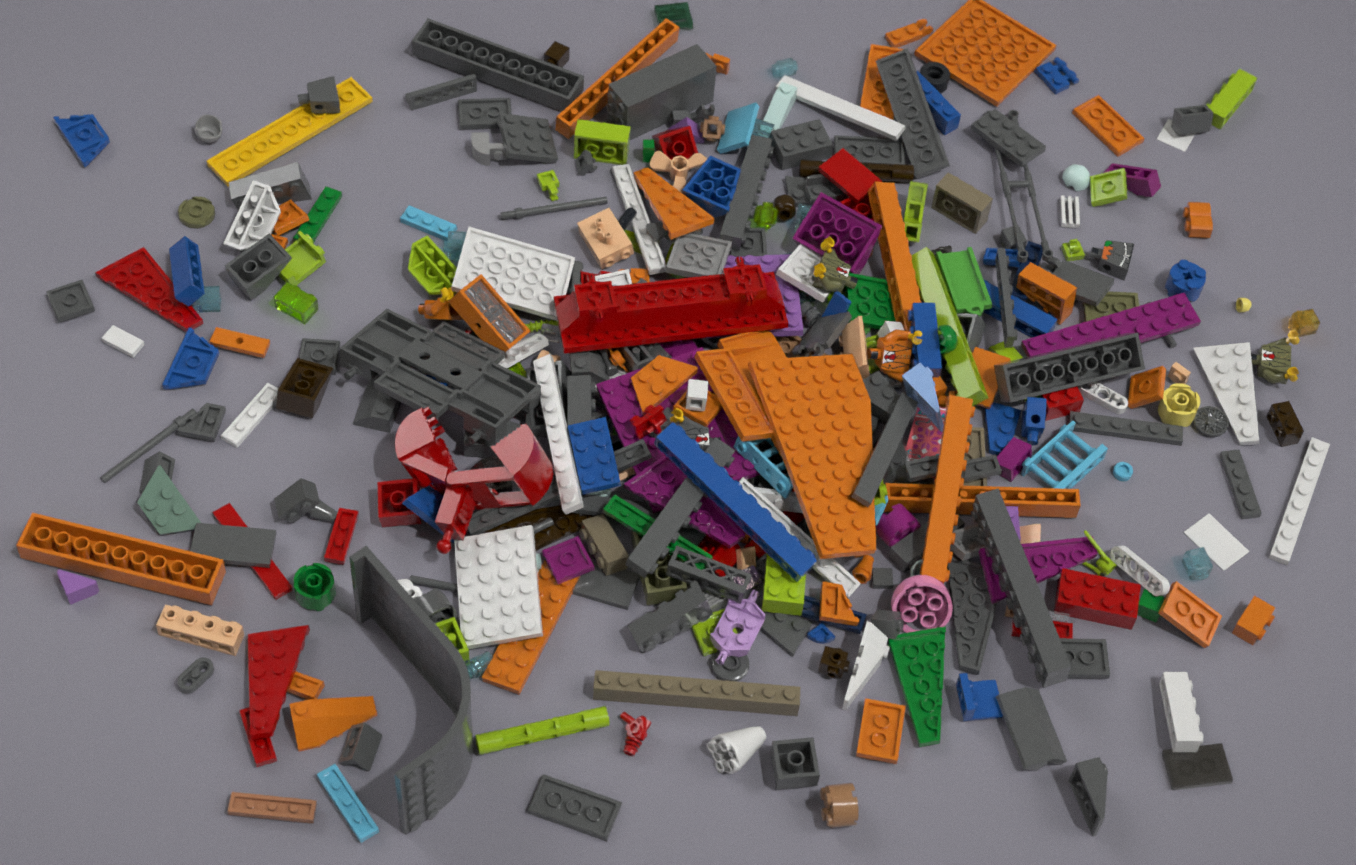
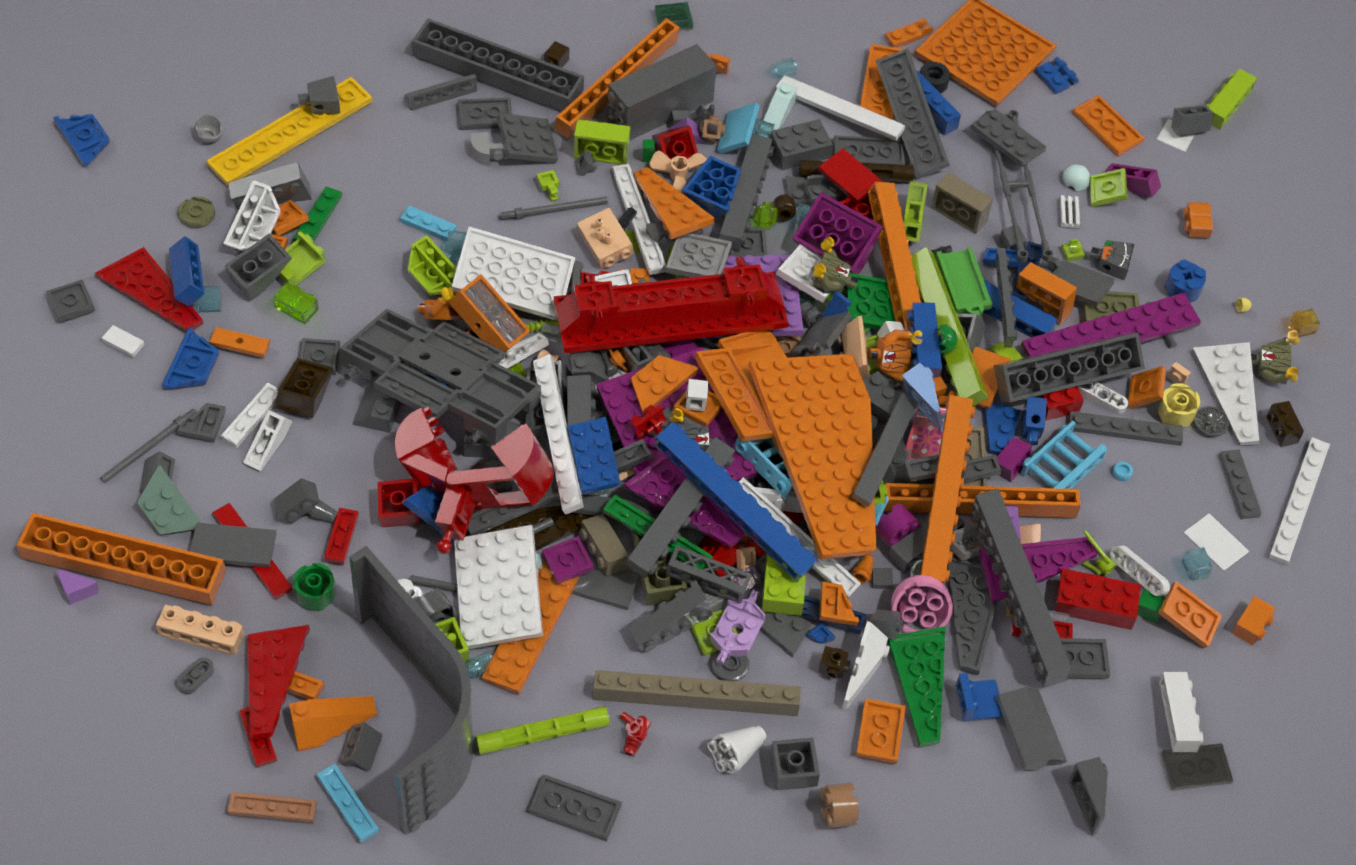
none -> white slope [243,410,293,471]

